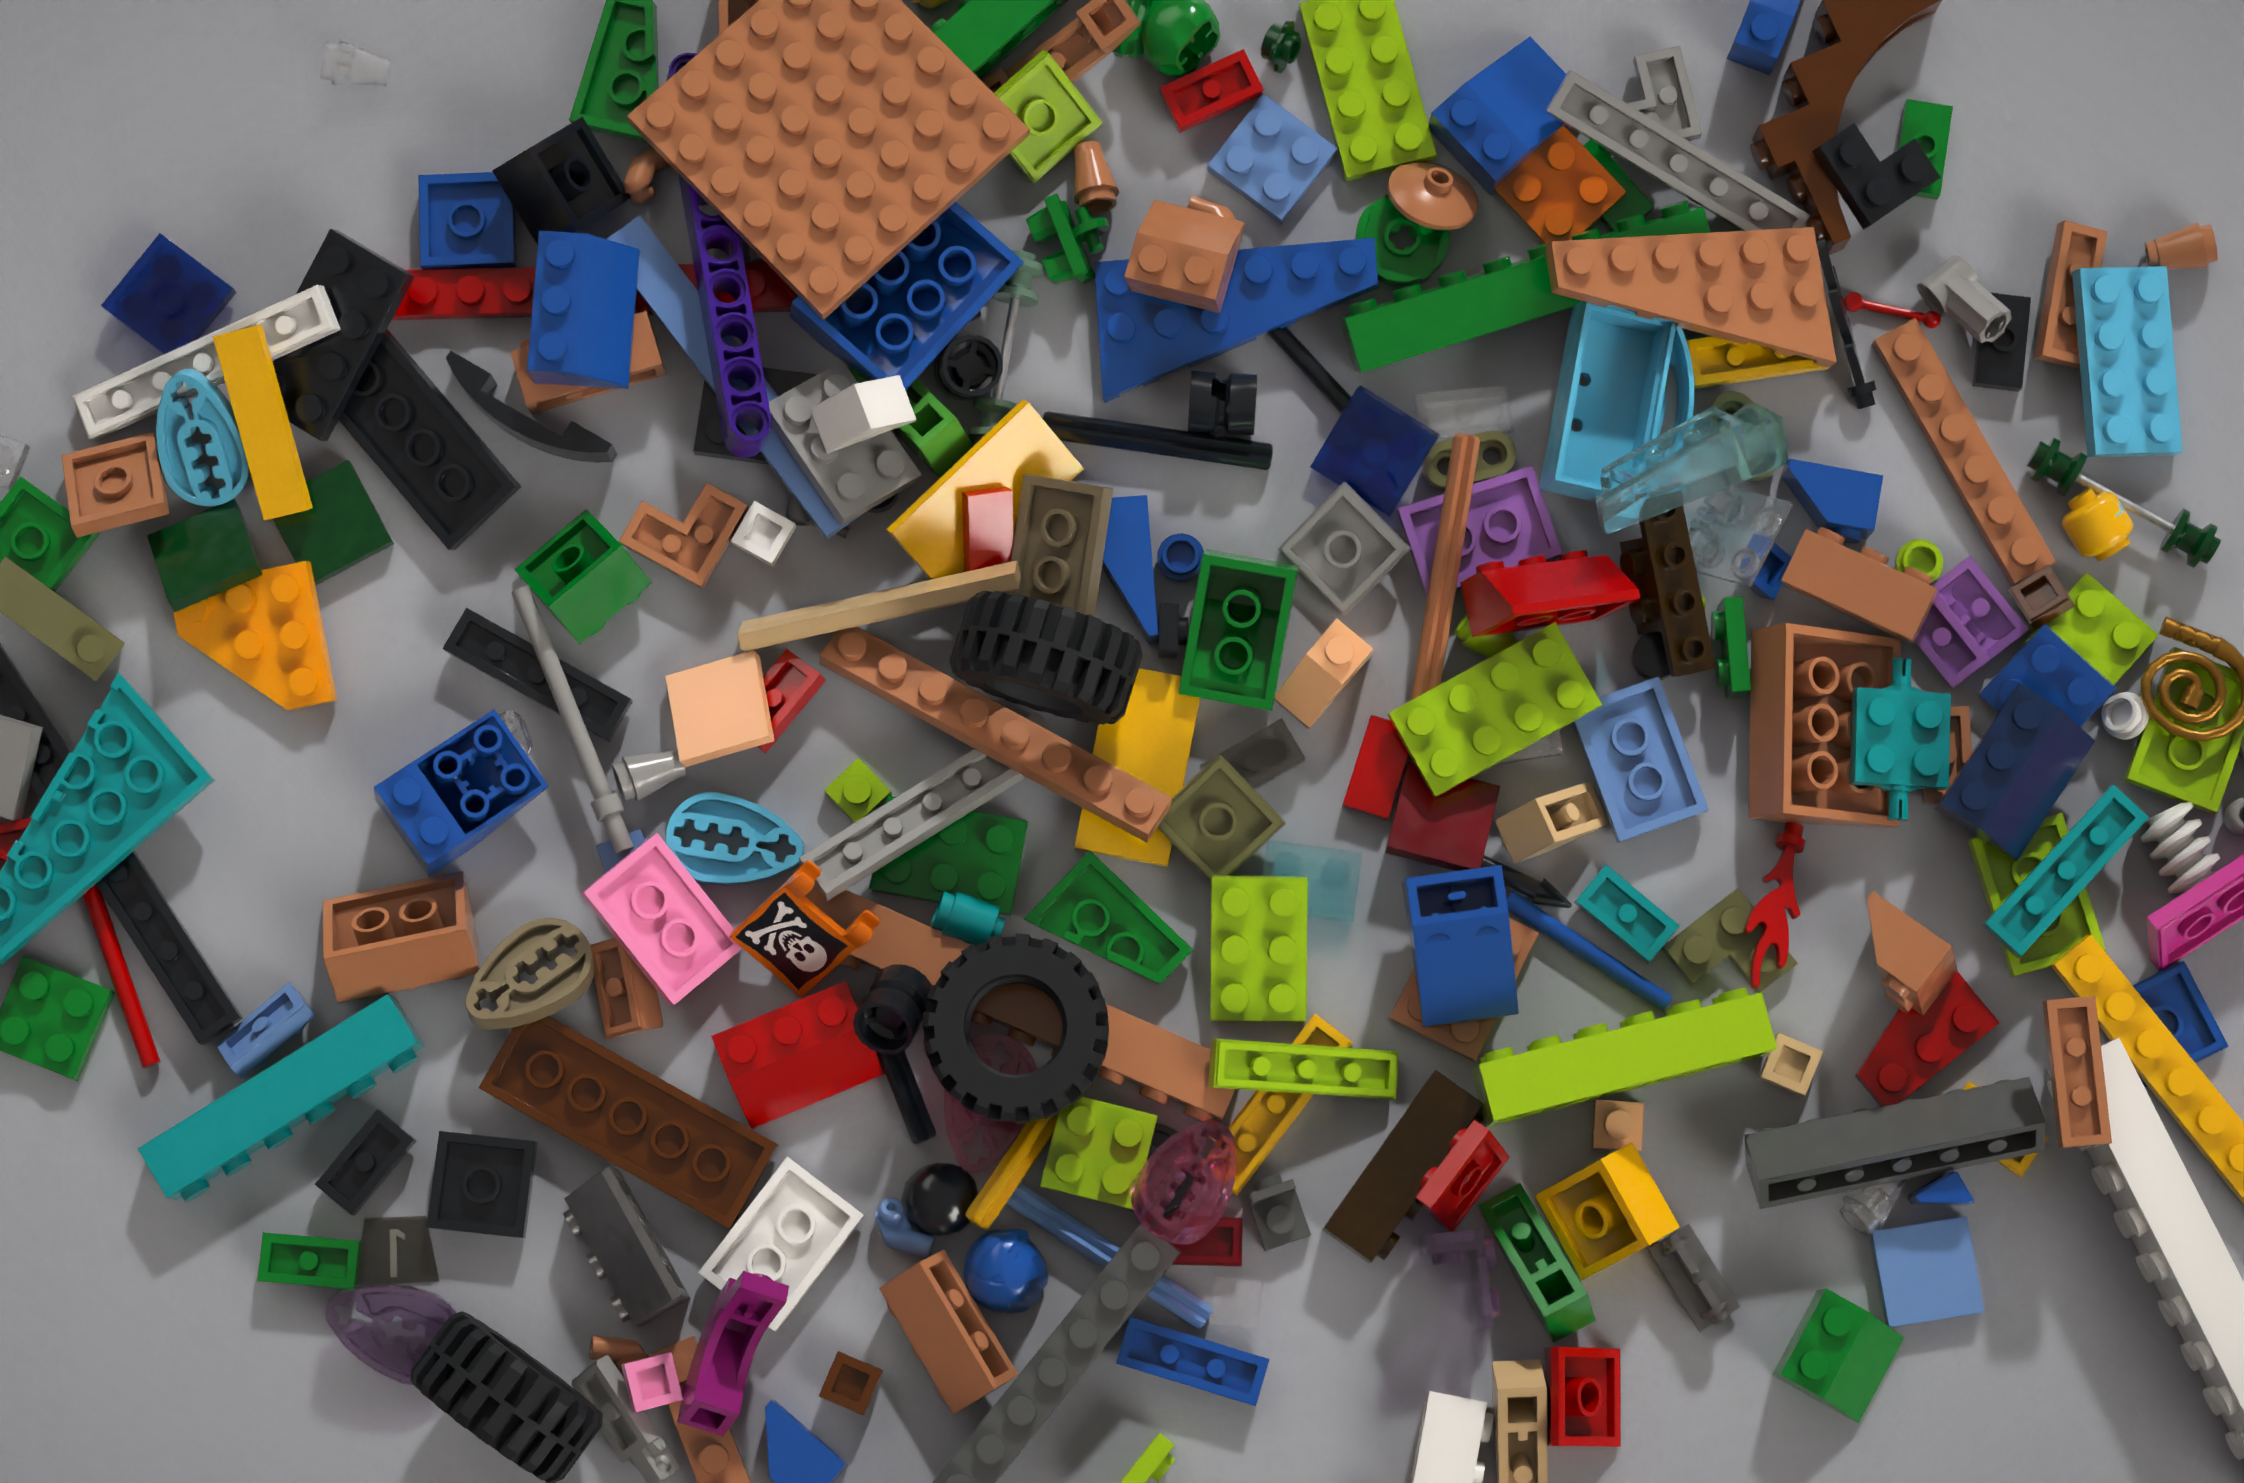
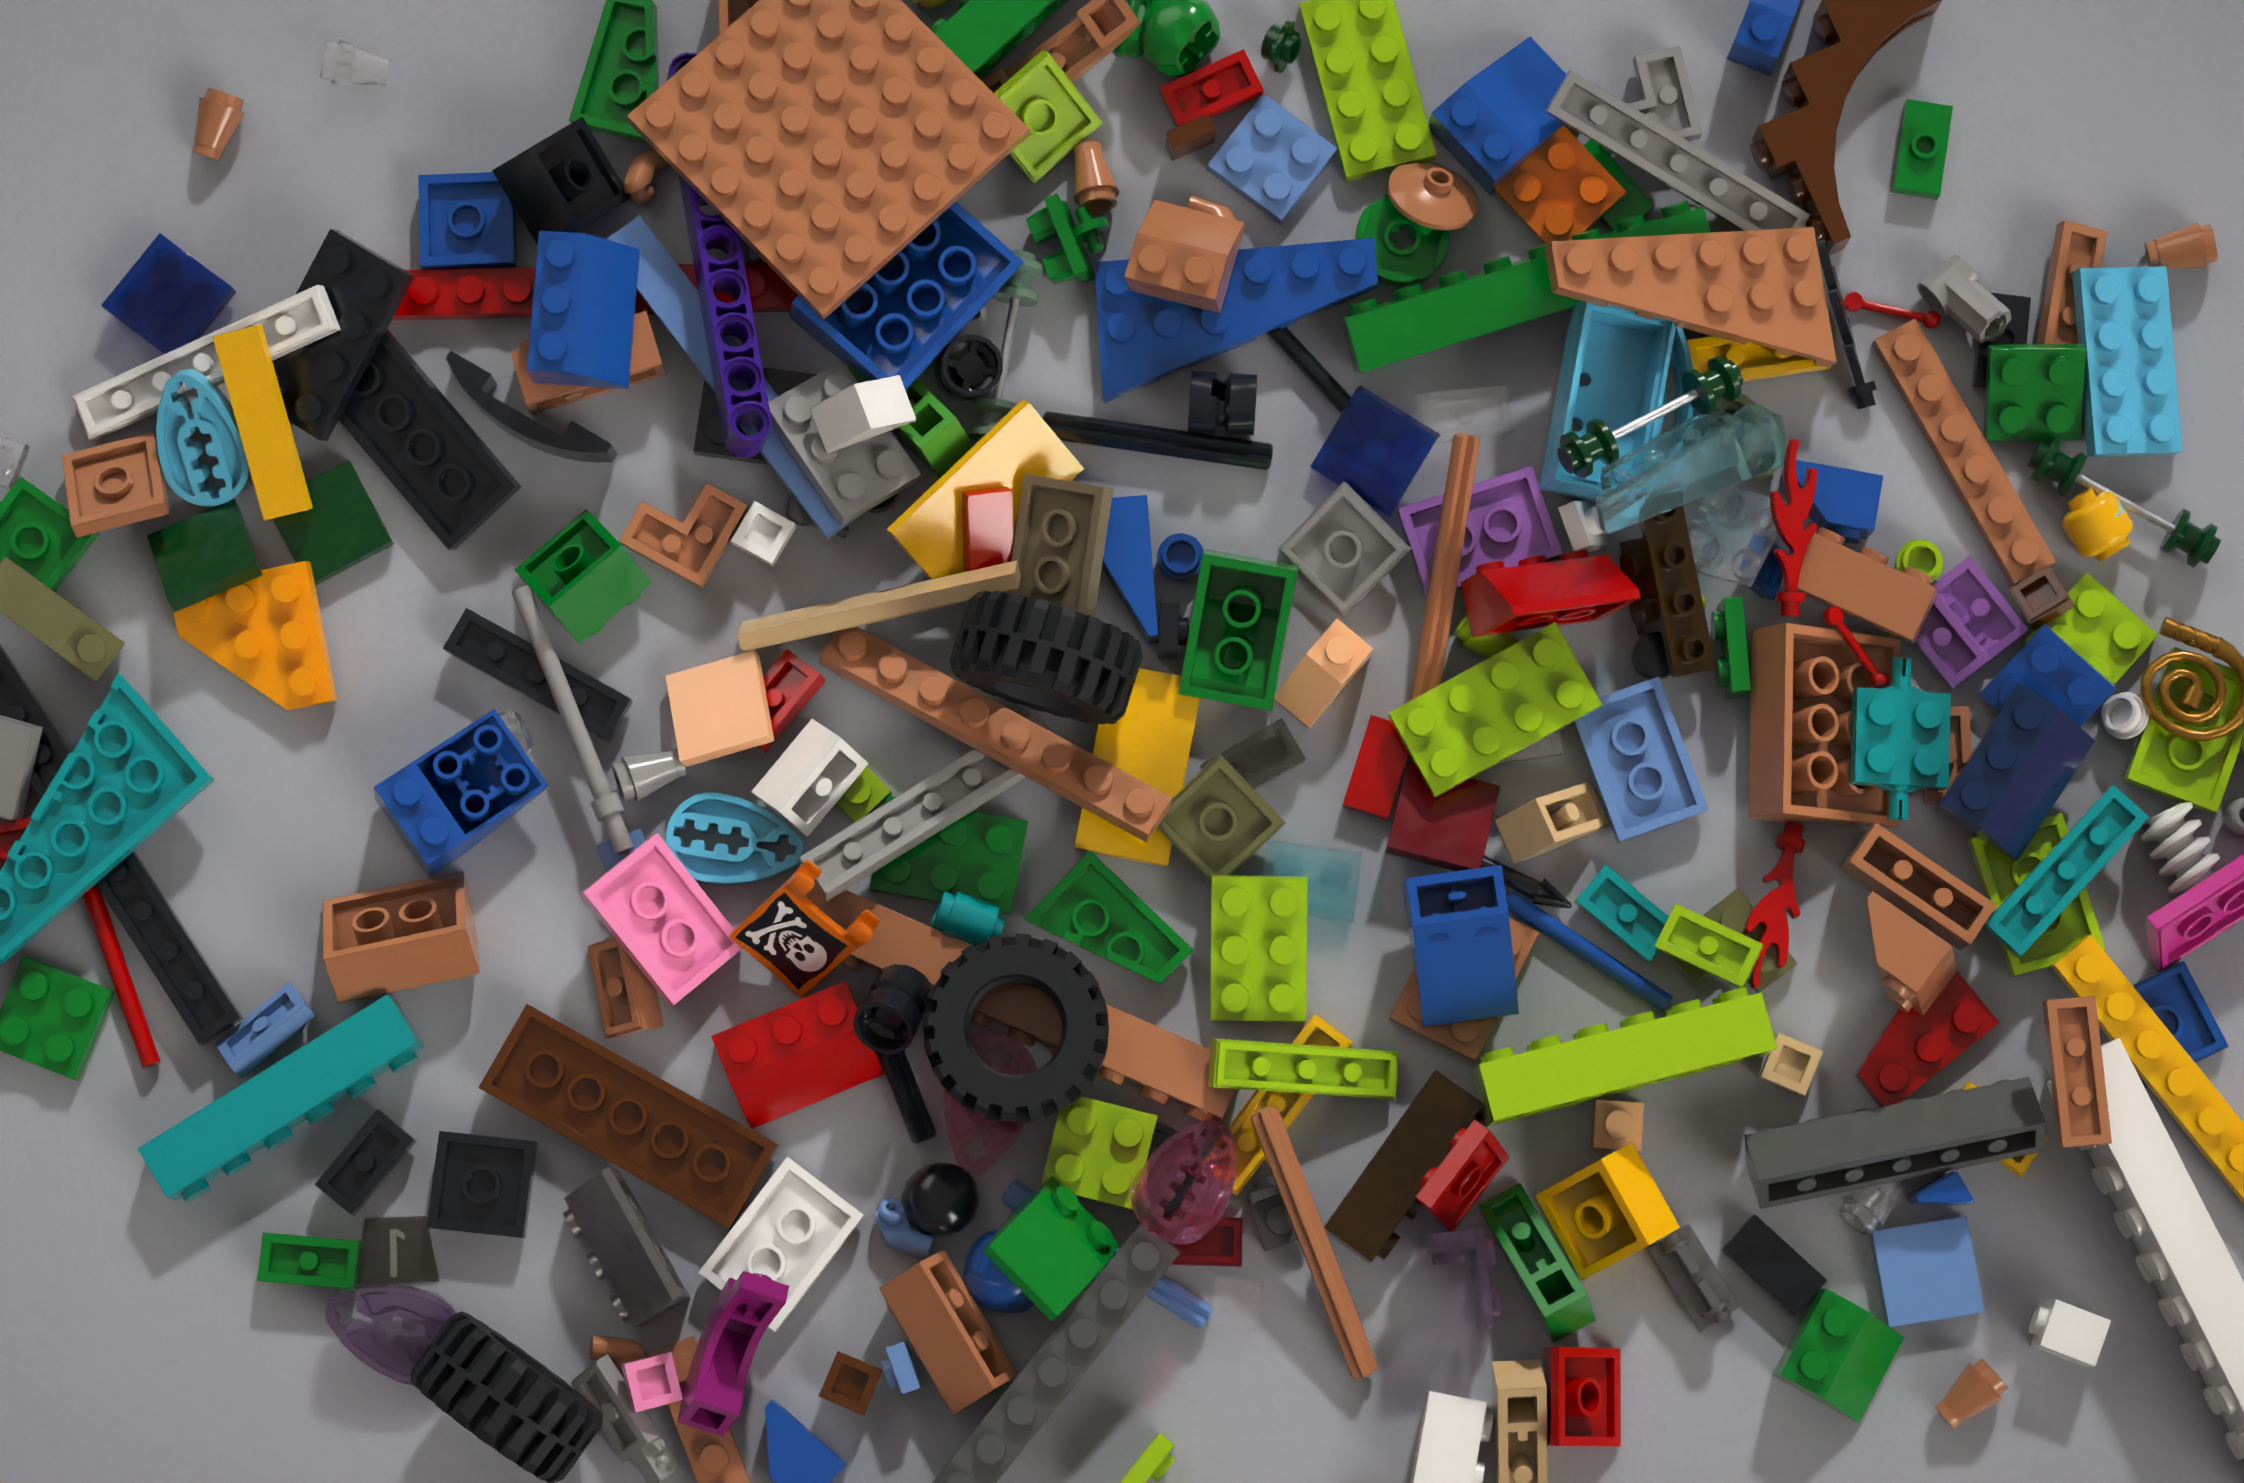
dark tan piece [465,918,594,1030] -> none
yellow axle [965,1112,1059,1230] -> none
blue plate [1116,1317,1270,1406] -> none
olive plate [1422,430,1516,491] -> none
black plate [1812,123,1941,230] -> none
none -> nougat cone [192,88,245,161]
none -> white brick [751,719,869,837]
none -> medium blue plate [881,1342,922,1395]
none -> green slope [983,1175,1120,1321]
none -> reddish brown tile [1166,114,1216,161]
none -> nougat axle [1251,1106,1378,1379]
none -> dark green axle [1557,356,1743,478]
none -> white plate [1558,501,1609,552]
none -> lime plate [1655,903,1764,988]
none -> black tile [1721,1214,1827,1316]
none -> red piece [1769,439,1818,616]
none -> red hinge [1823,606,1889,689]
none -> nougat brick [1840,823,1997,950]
none -> nougat cone [1935,1358,2009,1429]
none -> green plate [1983,344,2086,441]
none -> white brick [2028,1299,2111,1367]

